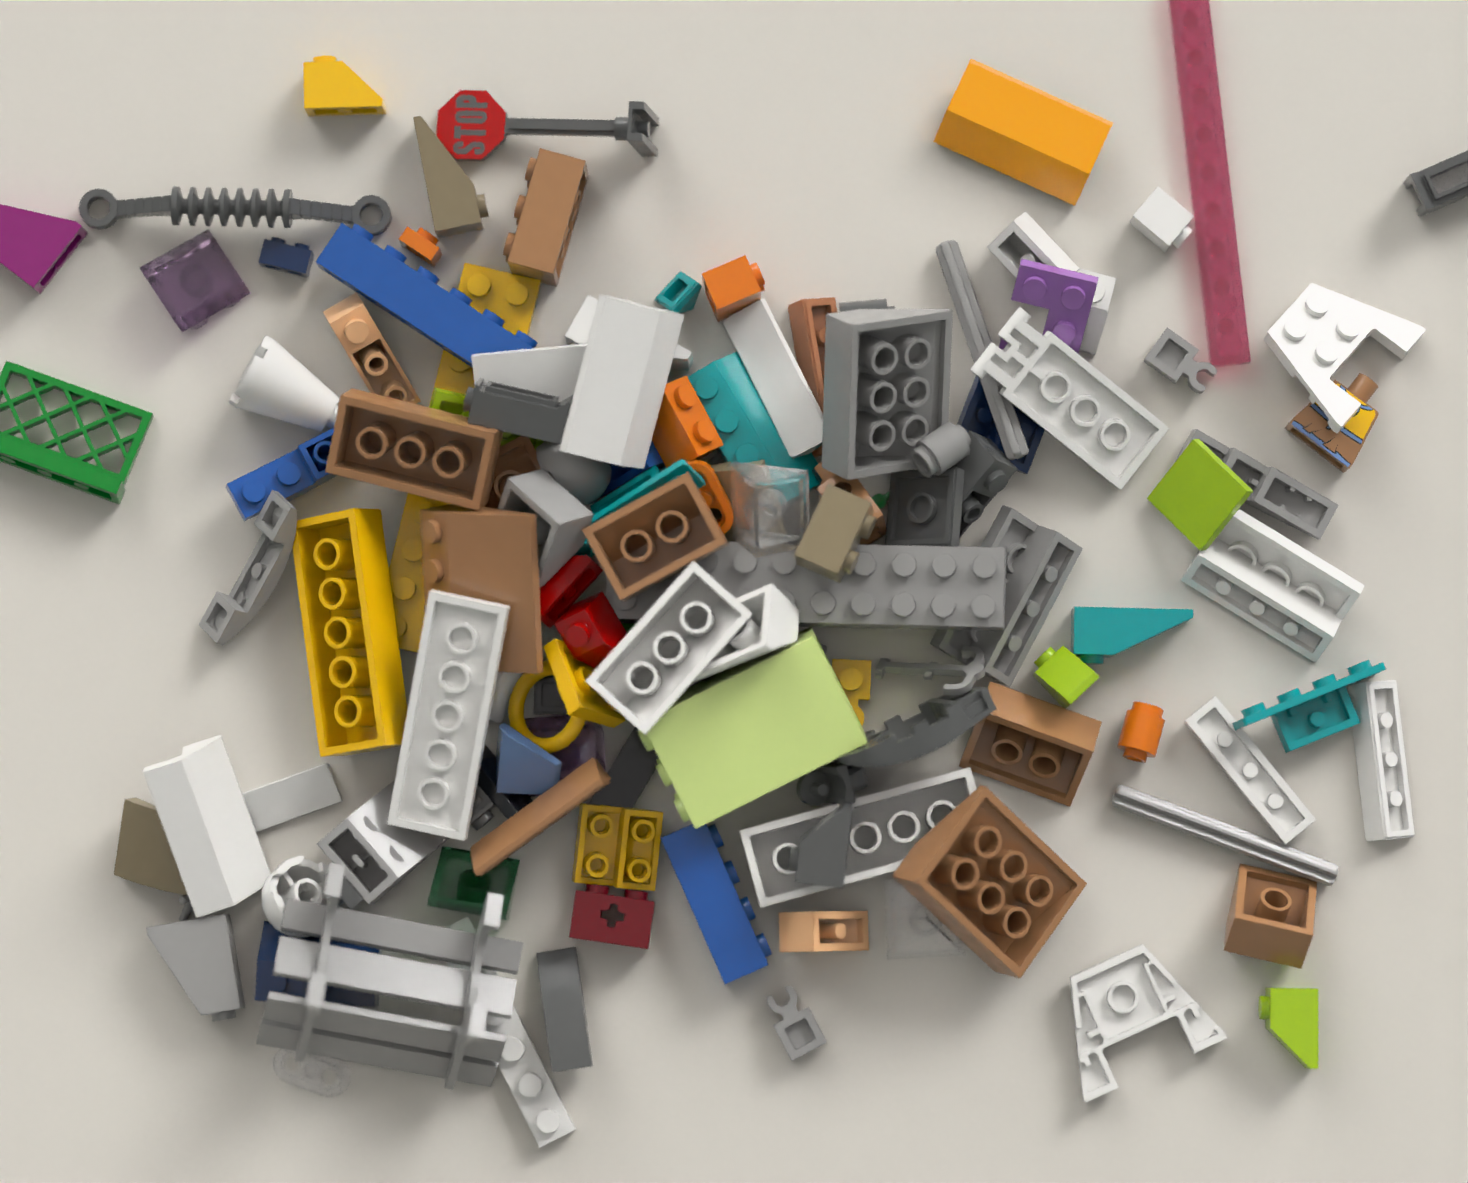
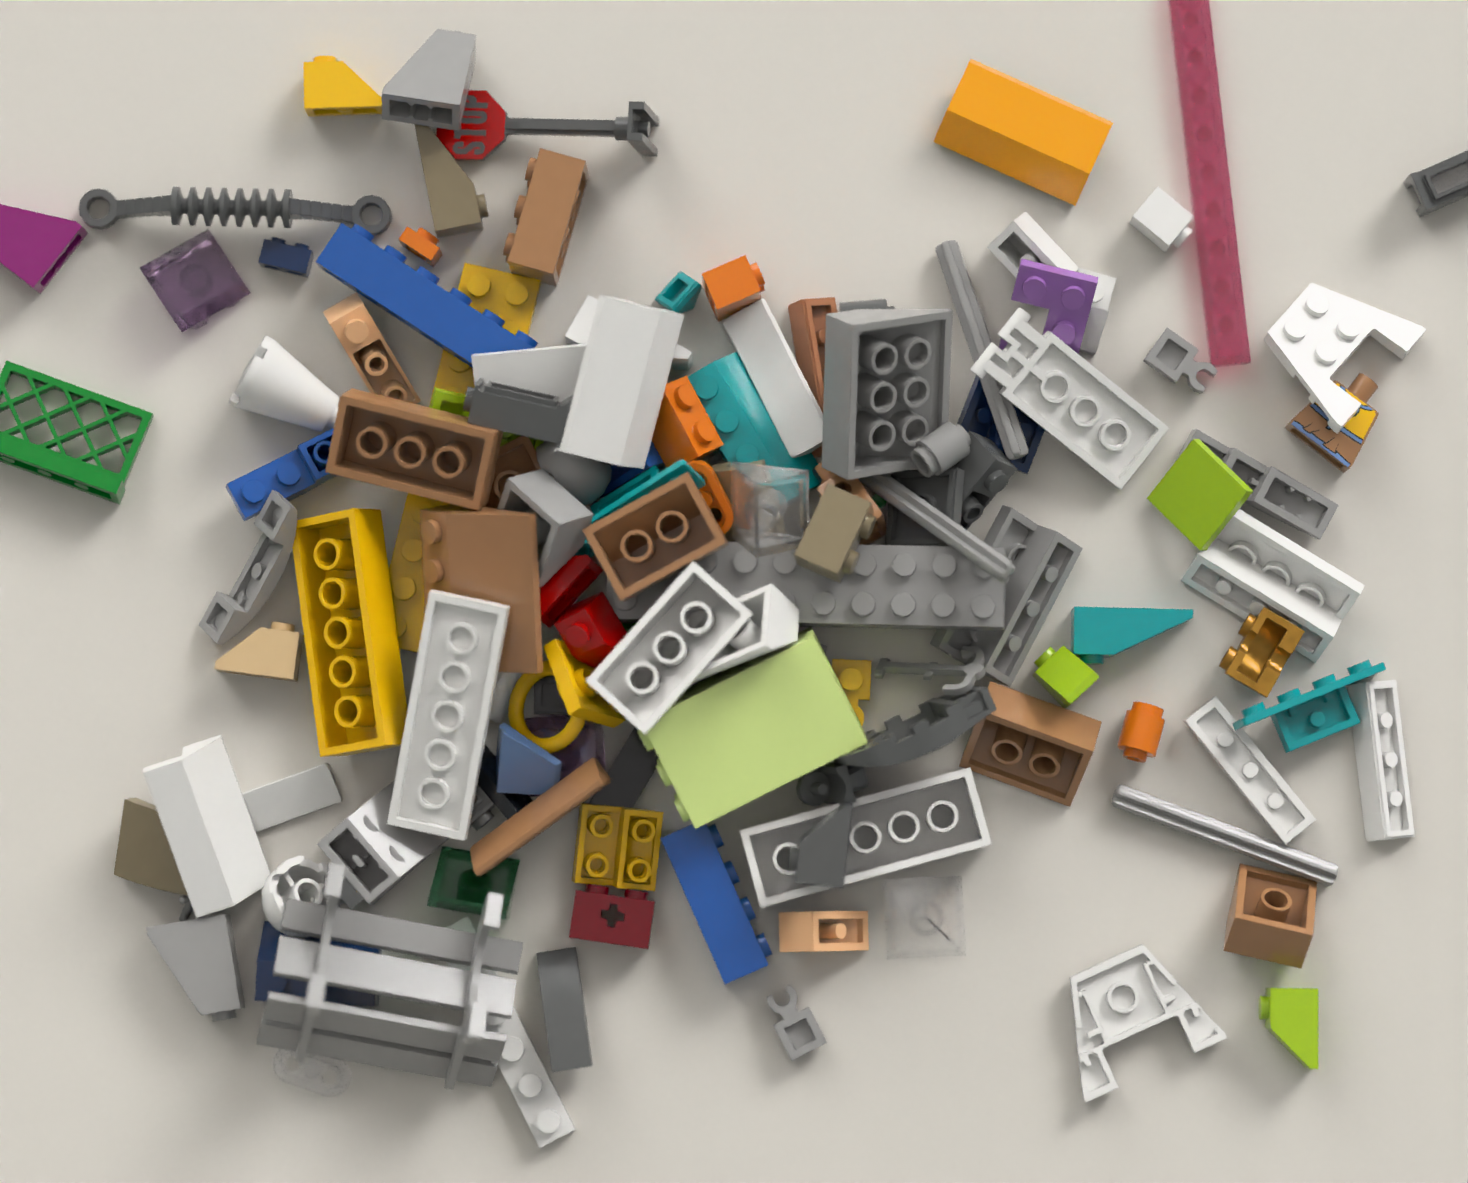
medium nougat slope [892,785,1087,978] -> none
none -> tan slope [214,622,304,682]
none -> light grey slope [382,29,476,131]
none -> light grey axle [858,473,1015,582]
none -> pearl gold cylinder [1219,607,1305,698]

